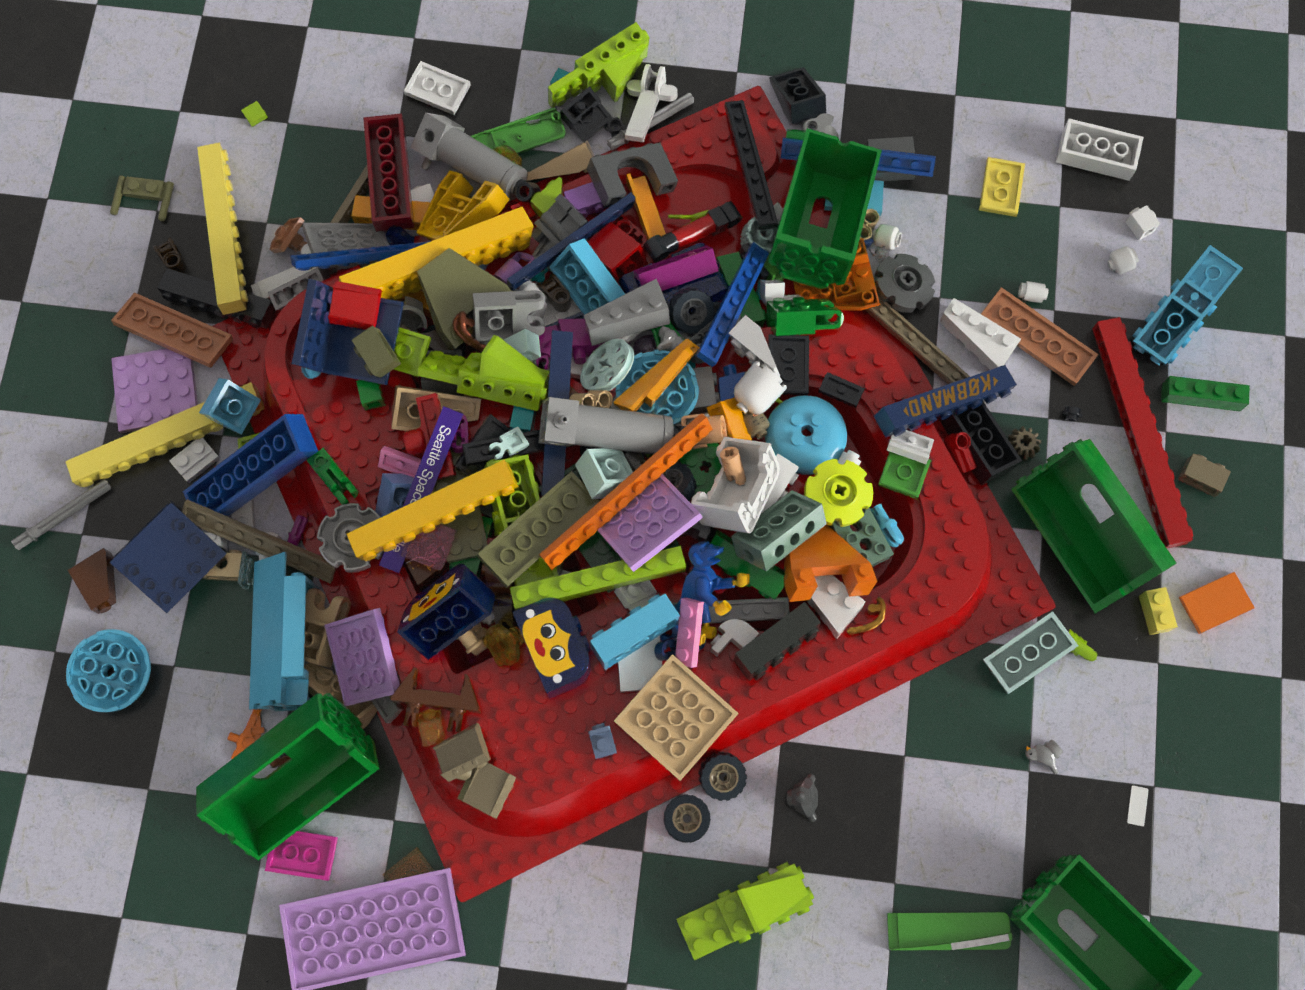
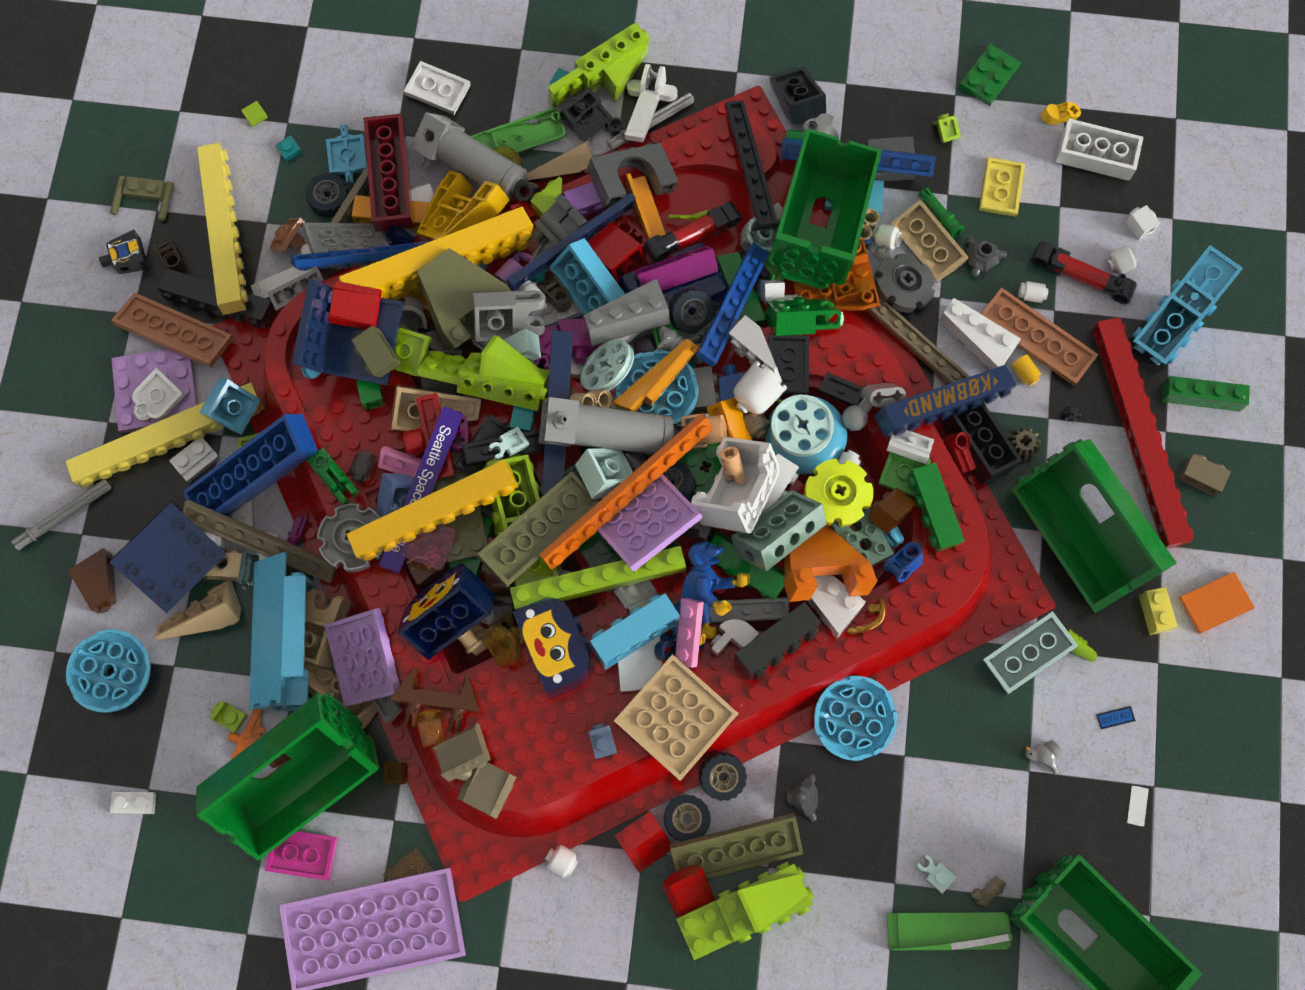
copper piece [452,311,486,352] -> none
none -> torso [99,230,150,274]
none -> white plate [110,792,157,814]
none -> white plate [132,368,186,421]
none -> tan wedge [154,580,242,640]
none -> lime bracket [210,700,248,733]
none -> teal plate [275,135,302,162]
none -> black wheel [305,173,349,218]
none -> medium azure plate [326,124,367,185]
none -> clear smoke brick [349,450,375,483]
none -> reddish brown plate [383,761,406,785]
none -> white head [545,845,578,878]
none -> red slope [615,811,671,873]
none -> red slope [662,865,715,917]
none -> olive plate [669,813,803,879]
none -> light aqua wedge [771,395,834,457]
none -> medium azure brick [814,676,897,761]
none -> light grey beam [842,383,906,431]
none -> reddish brown brick [868,487,917,534]
none -> blue piece [883,542,923,583]
none -> tan slope [890,199,968,282]
none -> green brick [907,462,965,552]
none -> light aqua plate [916,855,957,894]
none -> green pin [918,187,965,239]
none -> lime bracket [933,113,961,143]
none -> green plate [959,43,1021,106]
none -> dark grey rock [966,237,1007,277]
none -> dark tan arm [971,876,1006,907]
none -> yellow brick [1011,354,1041,386]
none -> piece [1031,241,1137,304]
none -> yellow piece [1041,102,1081,125]
none -> clear blue sticker [1096,706,1136,729]

